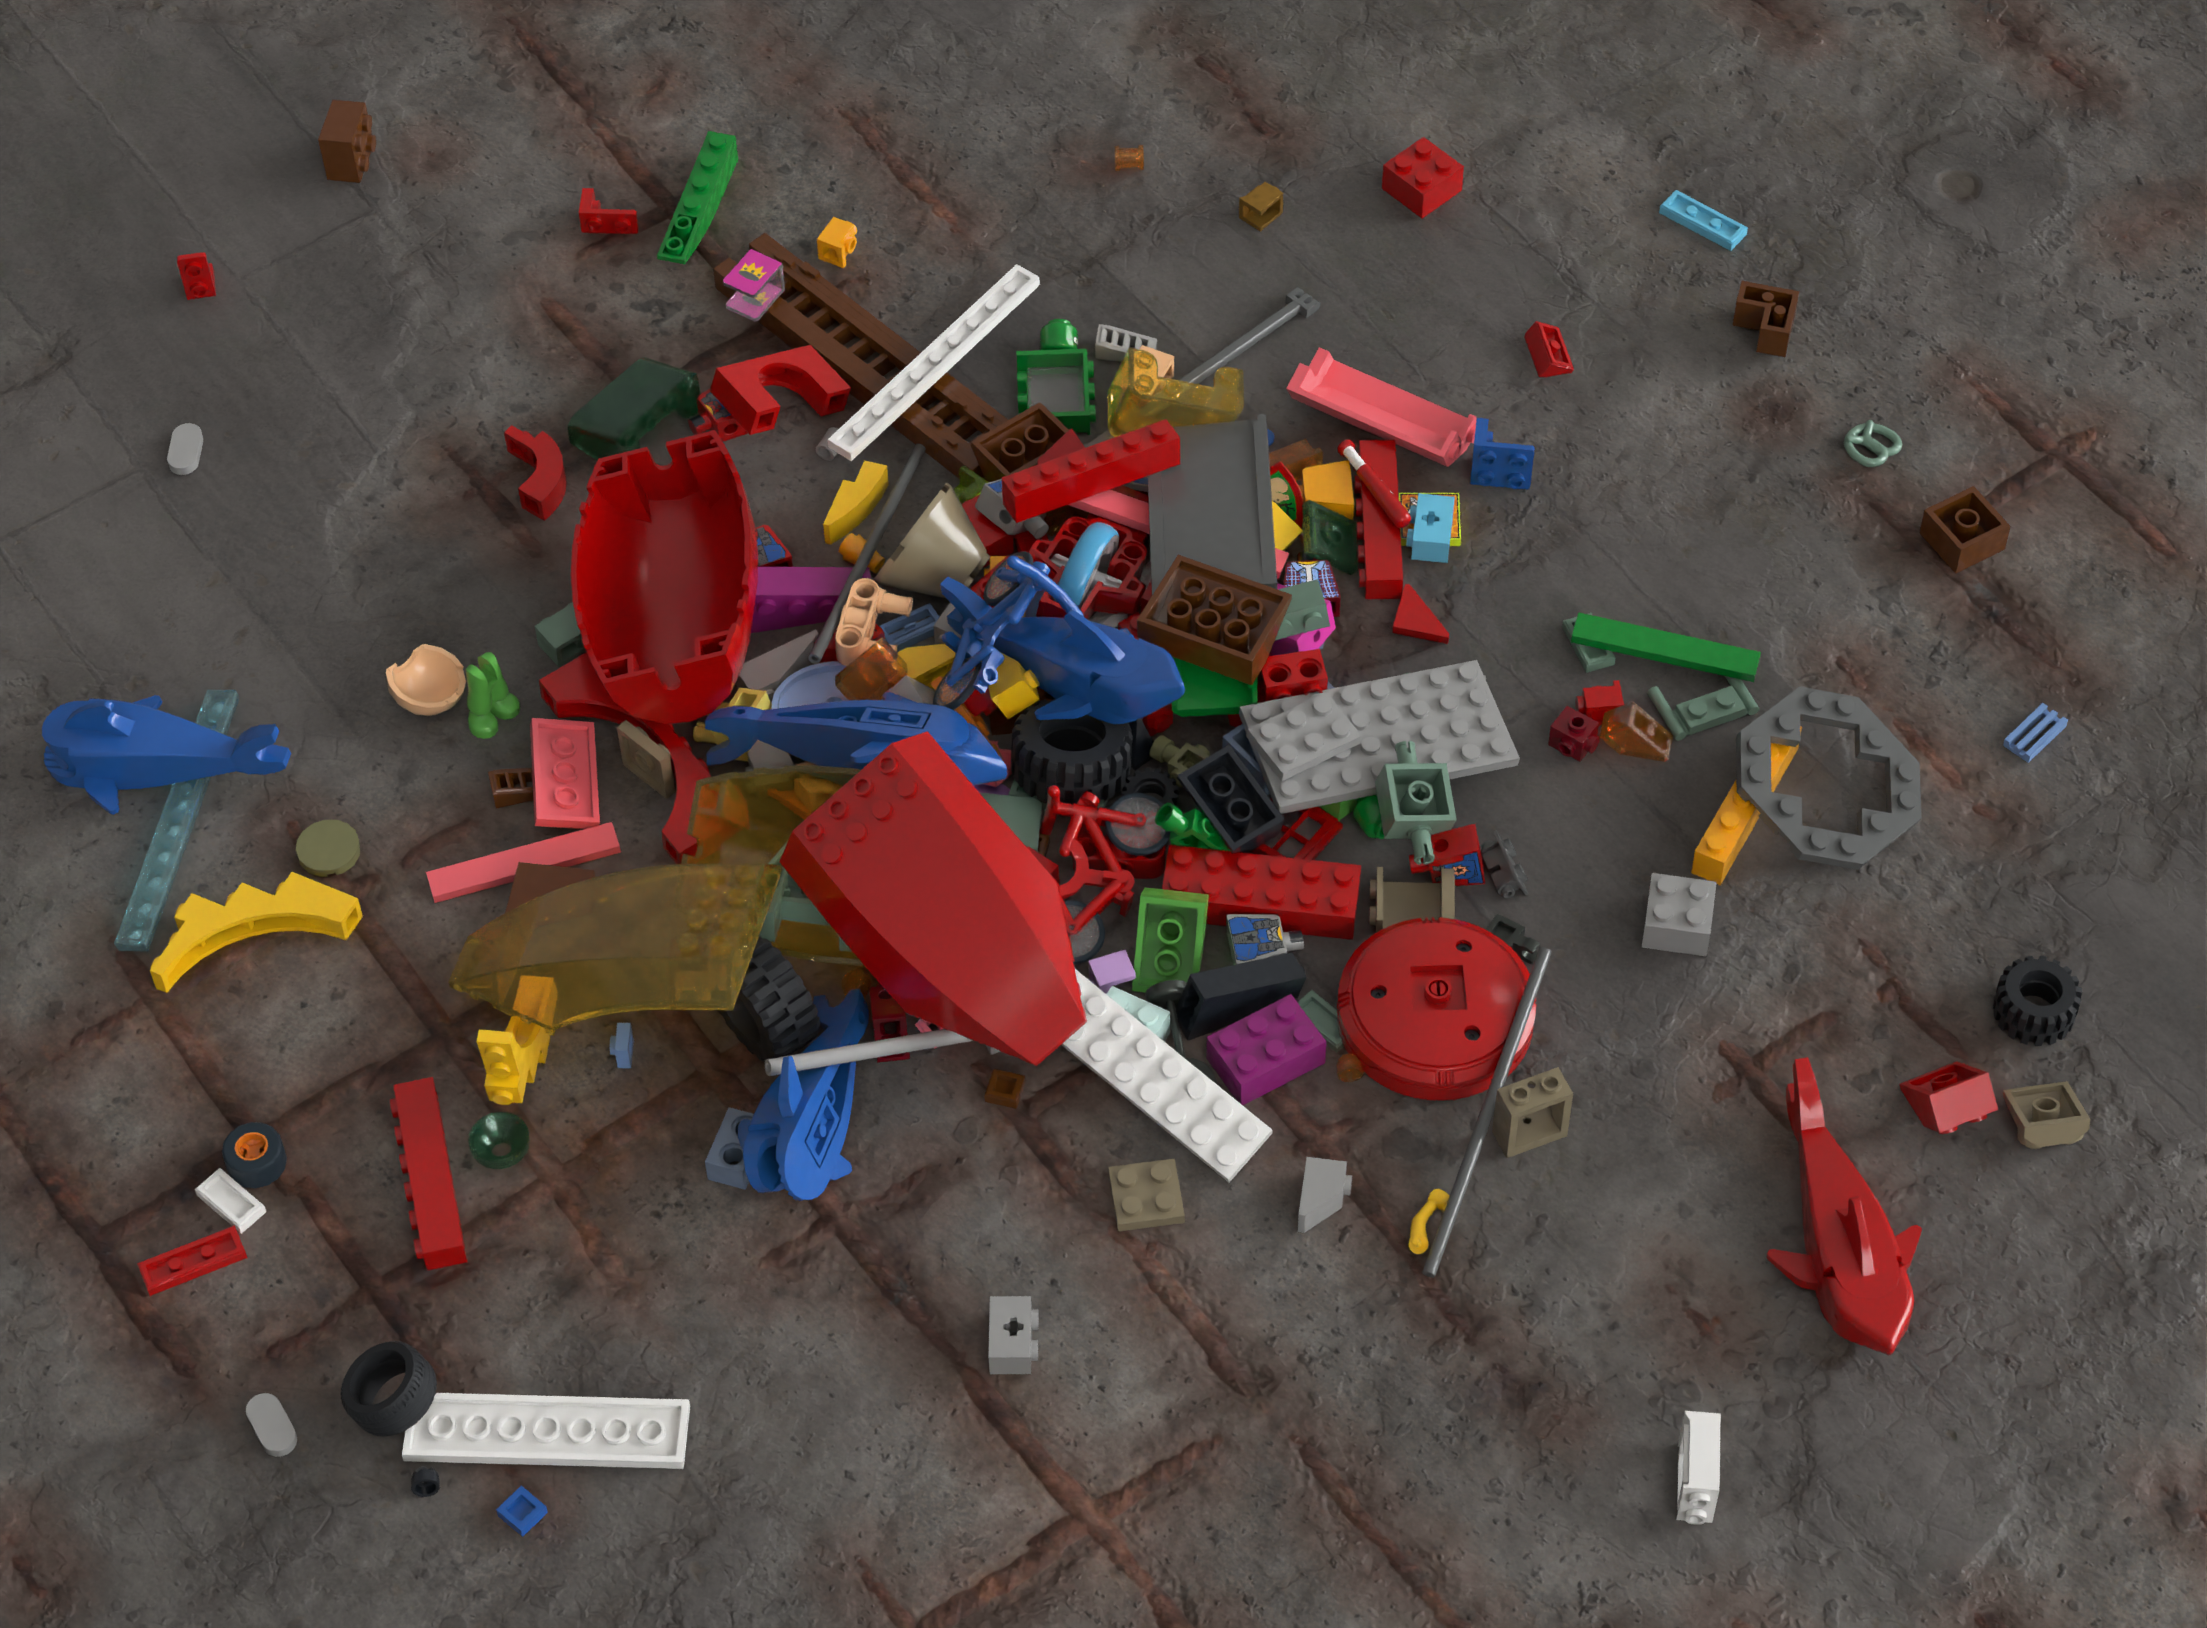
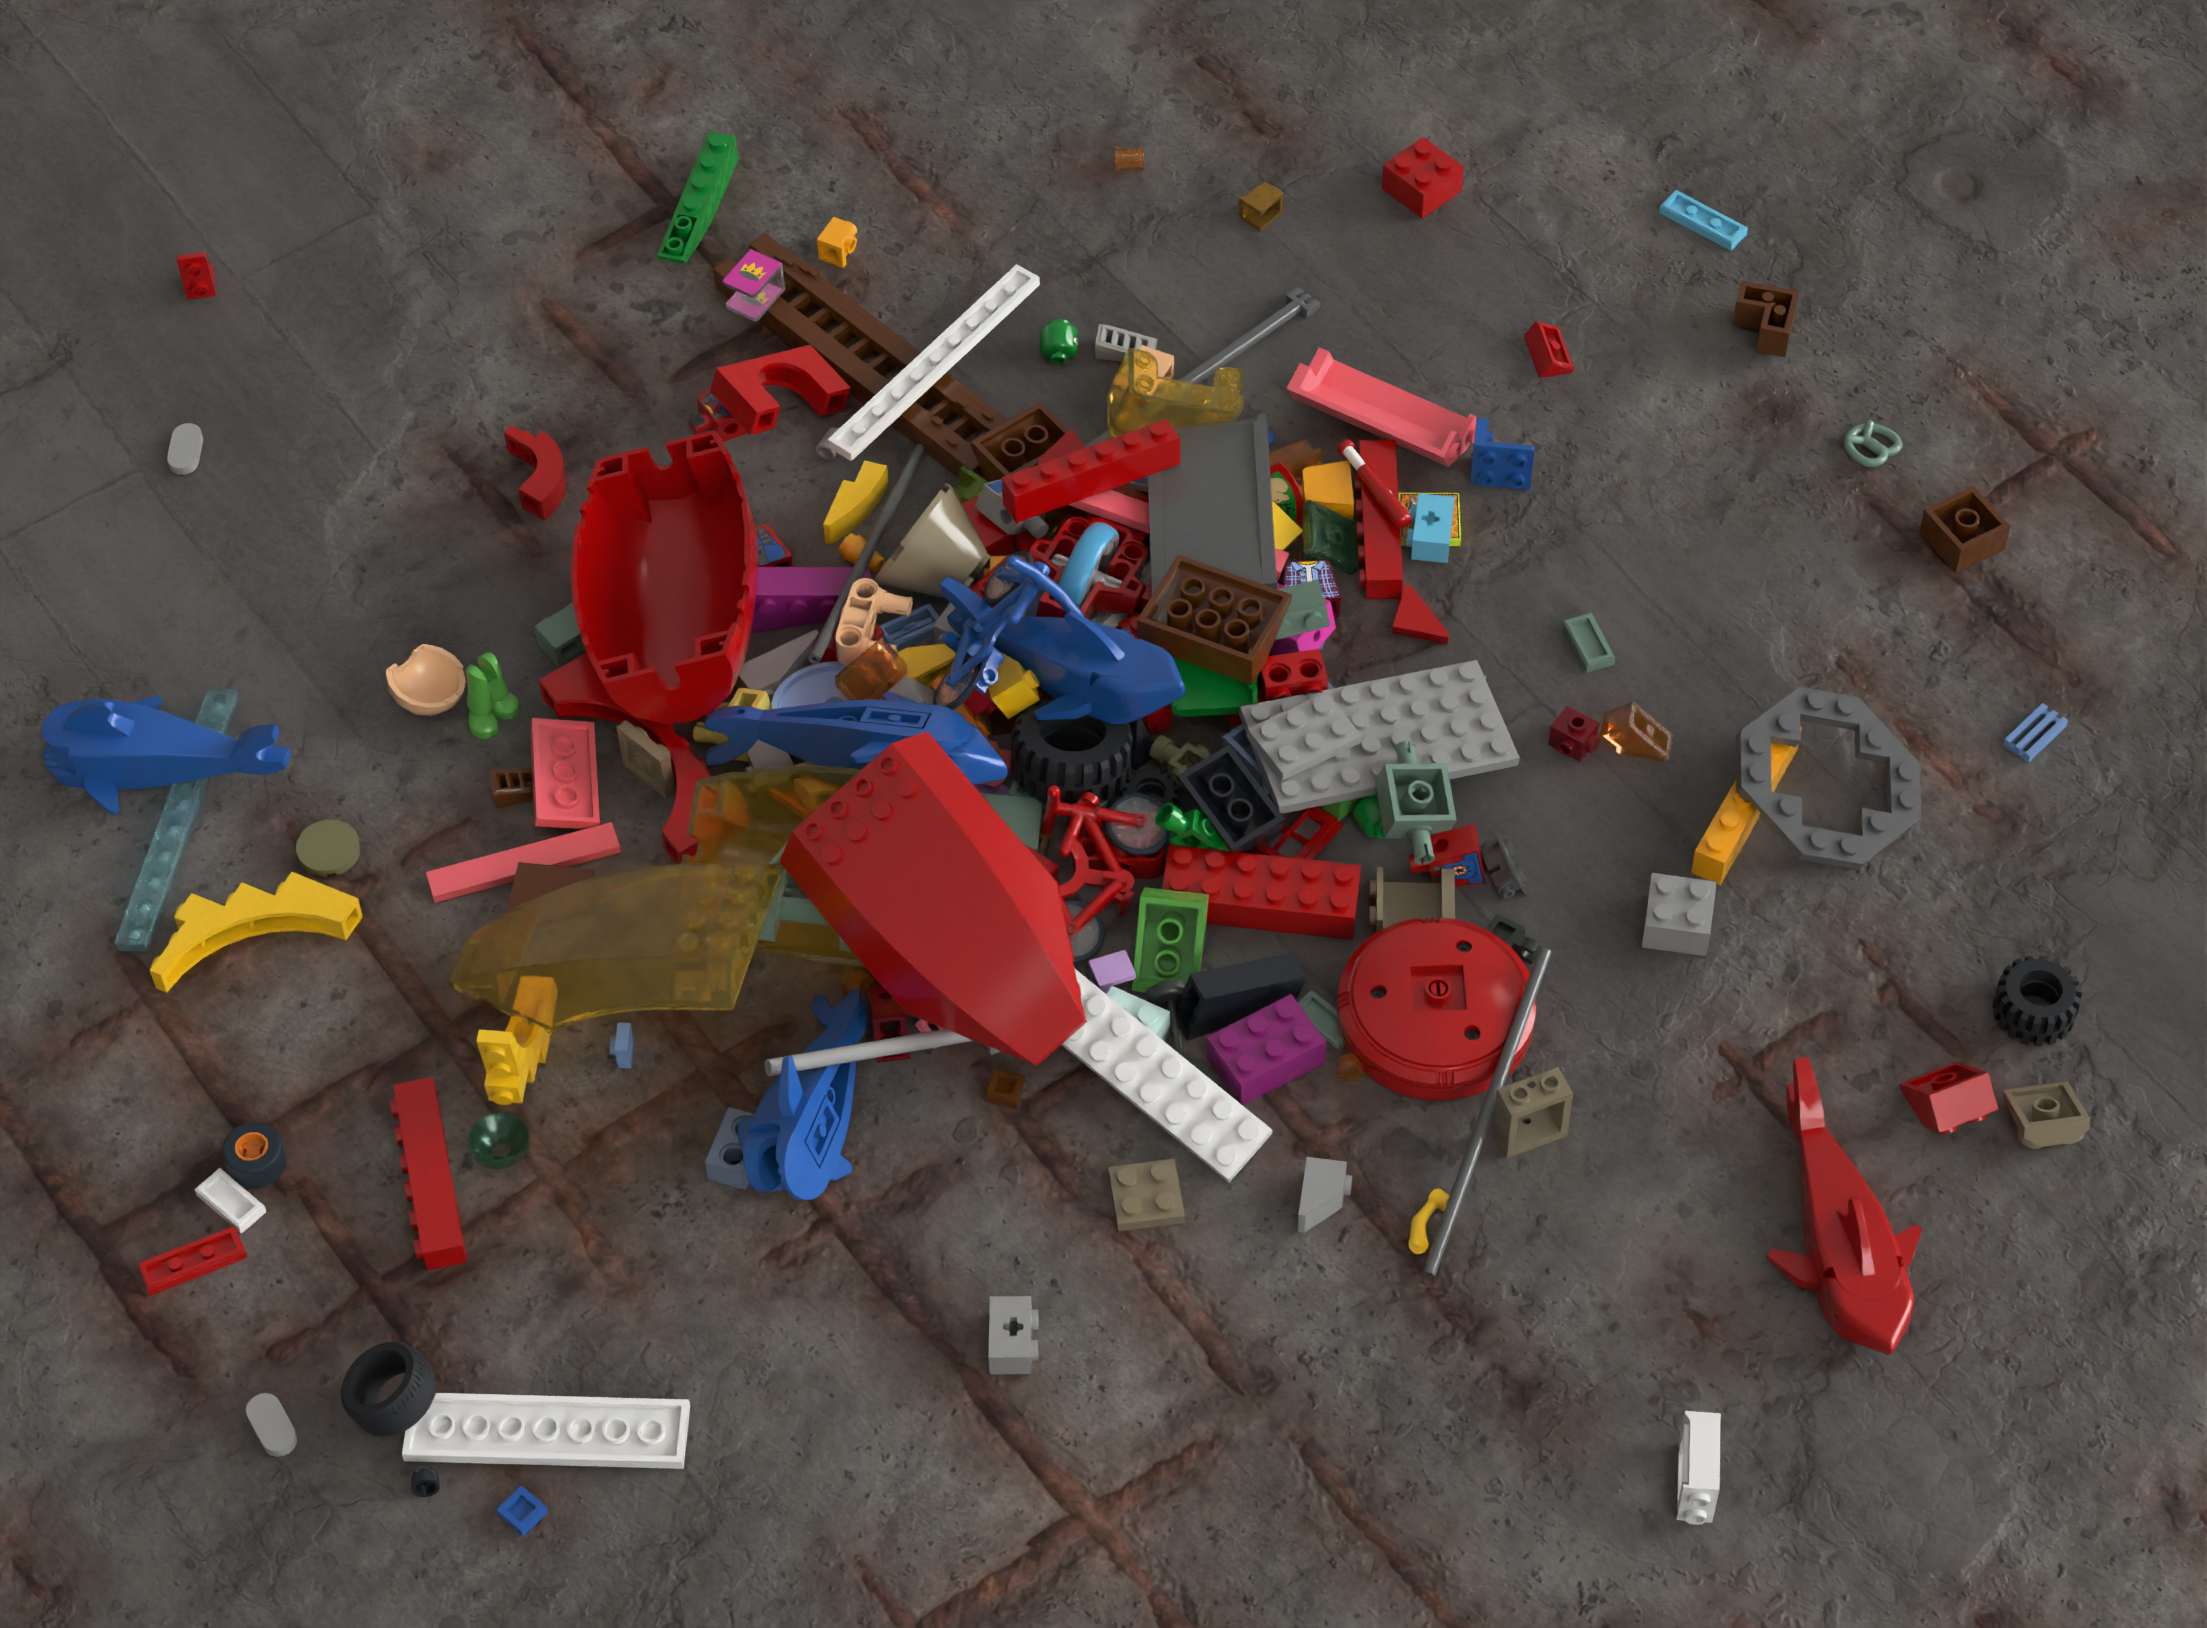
reddish brown brick [318,99,376,183] -> none
clear green windscreen [568,357,700,460] -> none
red bracket [579,188,639,234] -> none
black tyre [703,934,820,1061] -> none
window [1016,349,1096,435] -> none
torso [1226,914,1304,965] -> none
green tile [1571,612,1761,682] -> none
red brick [1575,680,1624,726] -> none
sand green plate [1647,676,1760,741] -> none

